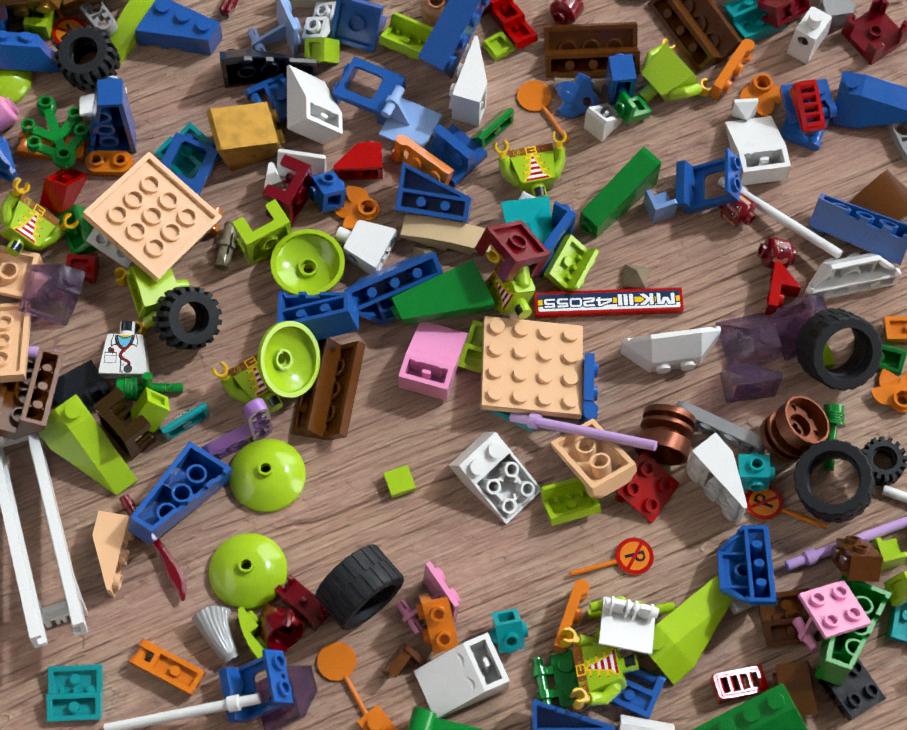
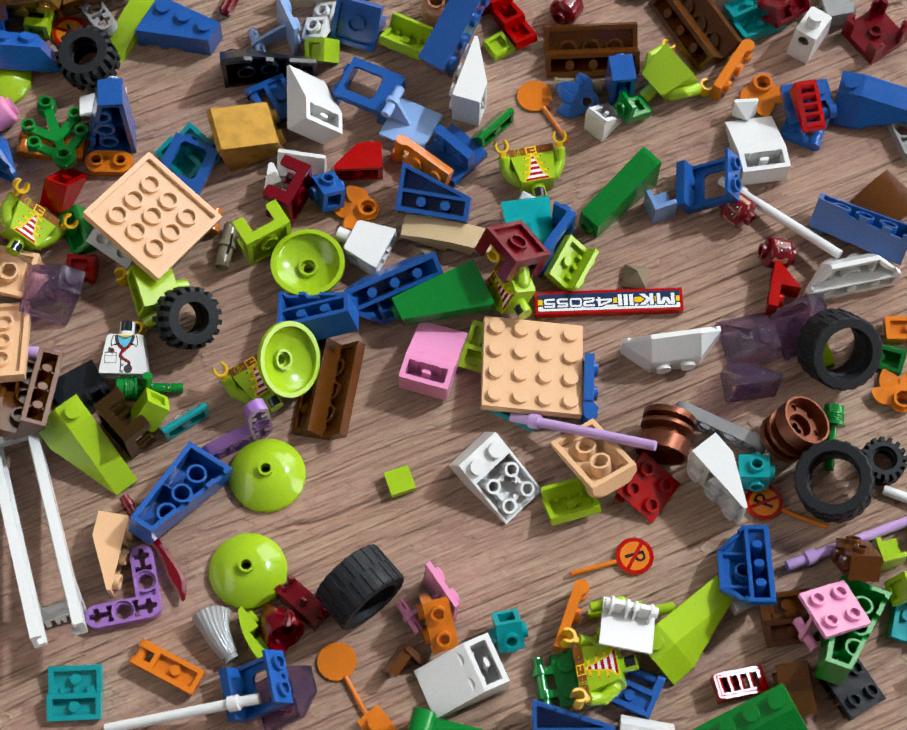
none -> medium lavender beam [85,545,163,631]

